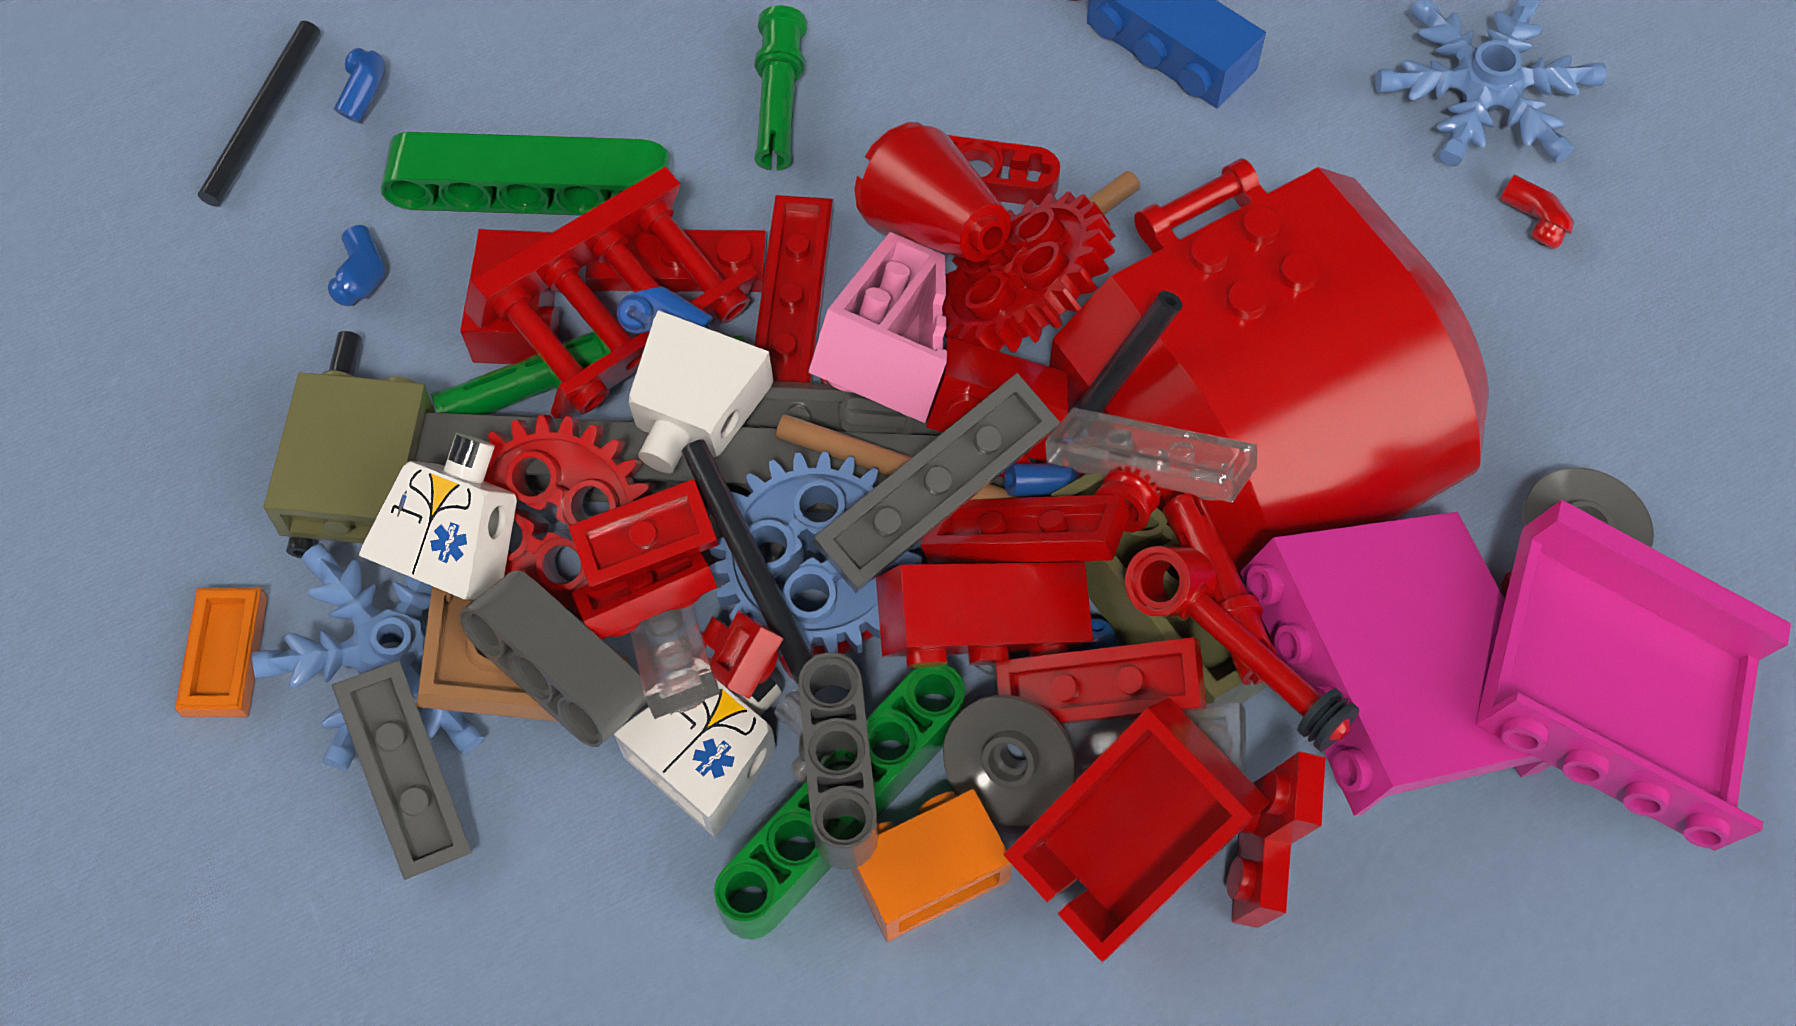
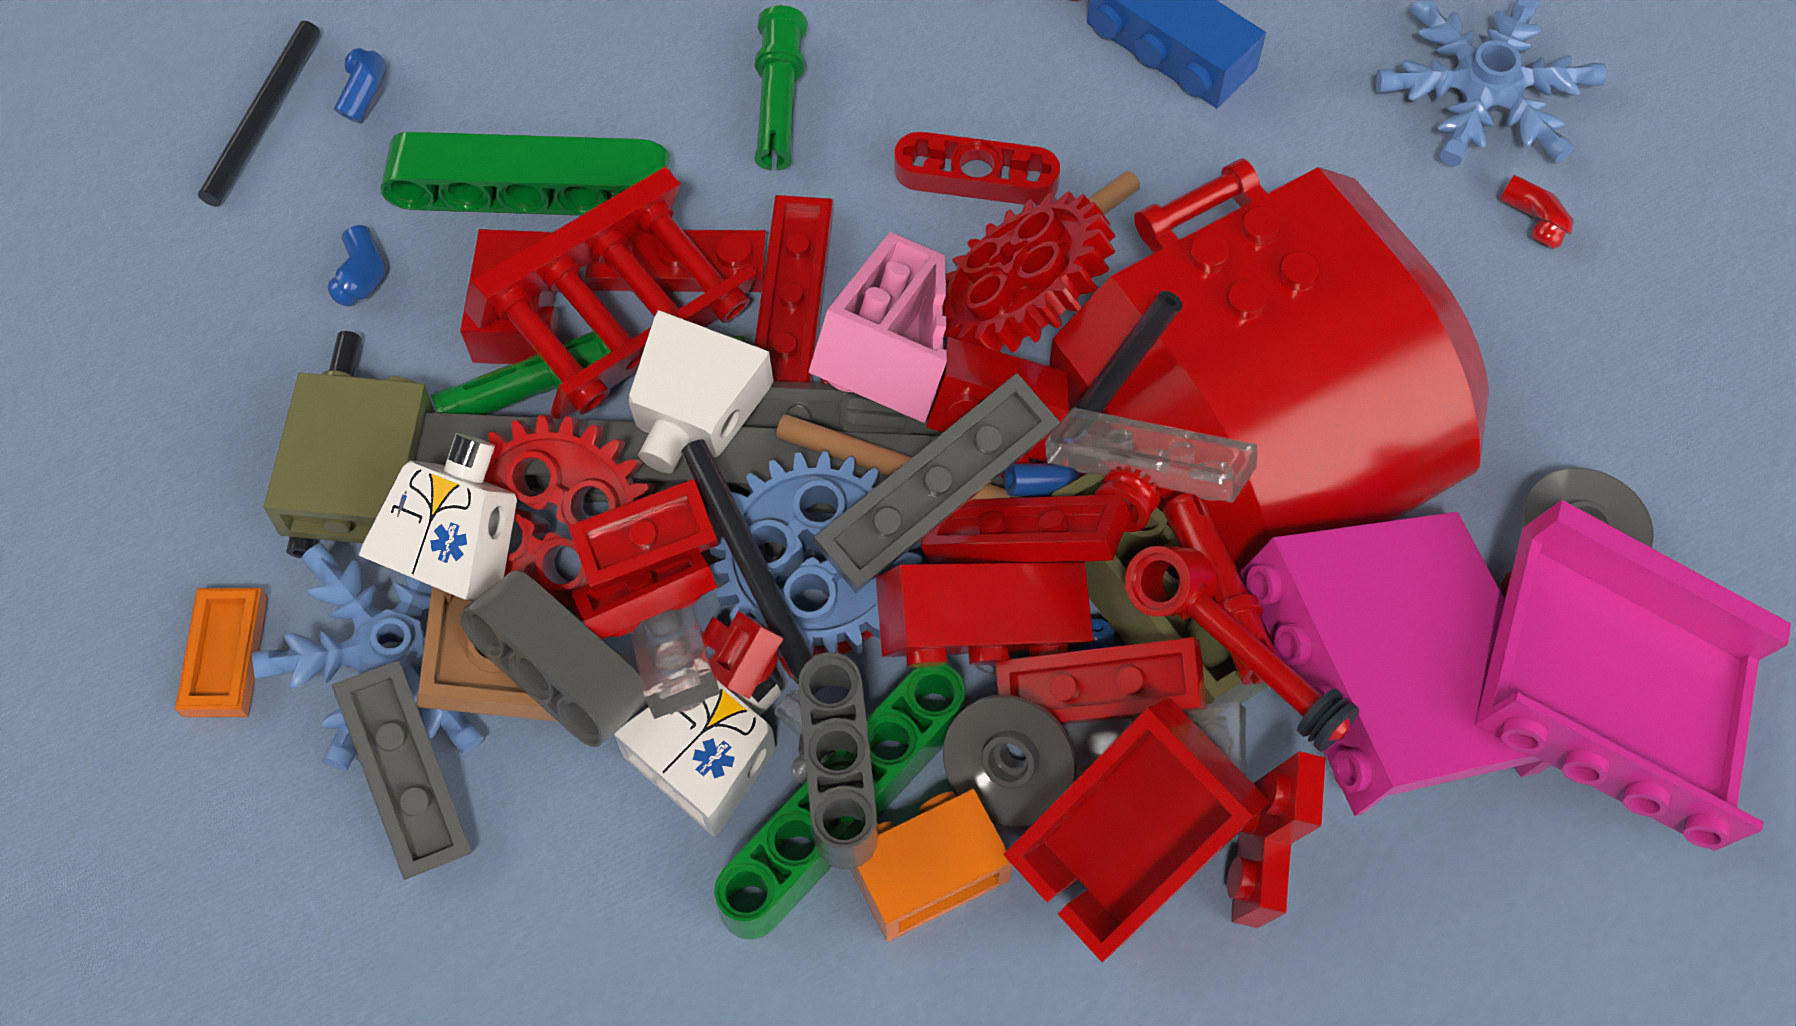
blue arm [617,287,713,334] -> none
red cone [854,122,1011,262] -> none

